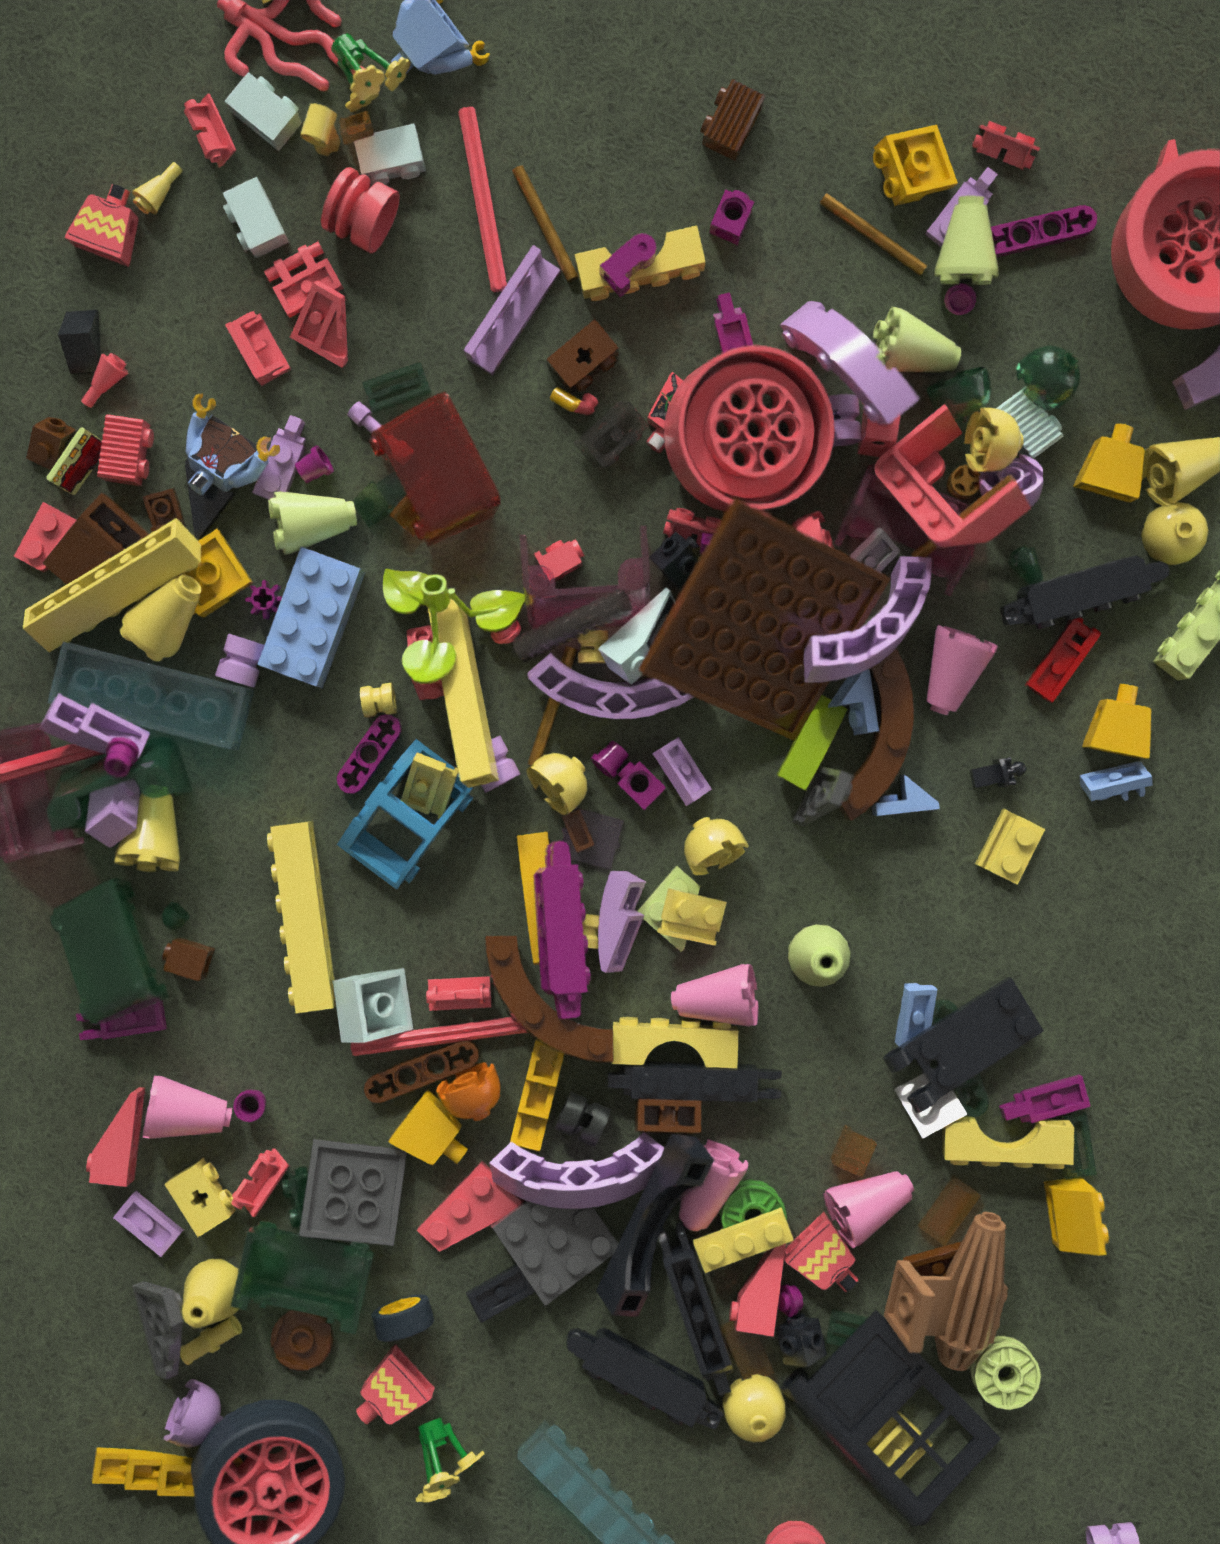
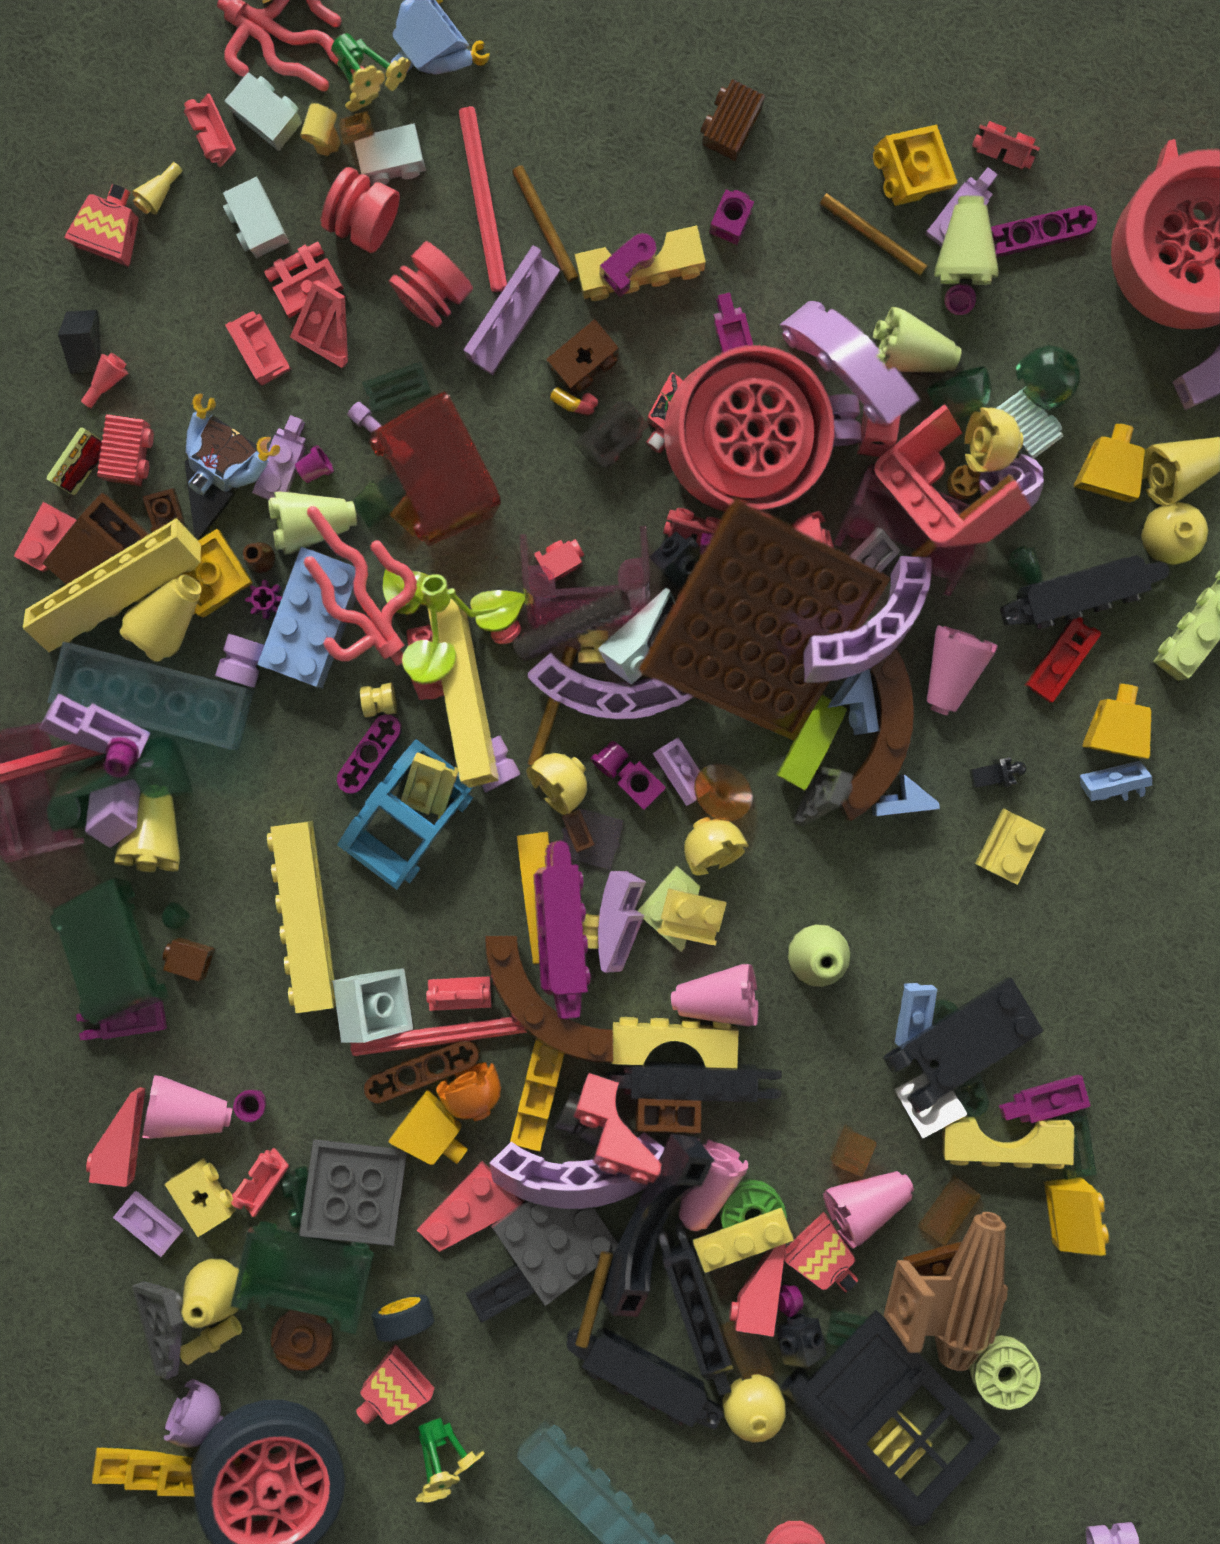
reddish brown bracket [26,417,75,470] -> none
none -> reddish brown cone [243,542,275,573]
none -> coral plant [304,506,417,666]
none -> coral wheel [389,241,473,328]
none -> coral arch [574,1073,661,1184]
none -> pearl gold bar [575,1251,613,1348]
none -> clear orange dish [694,764,752,821]

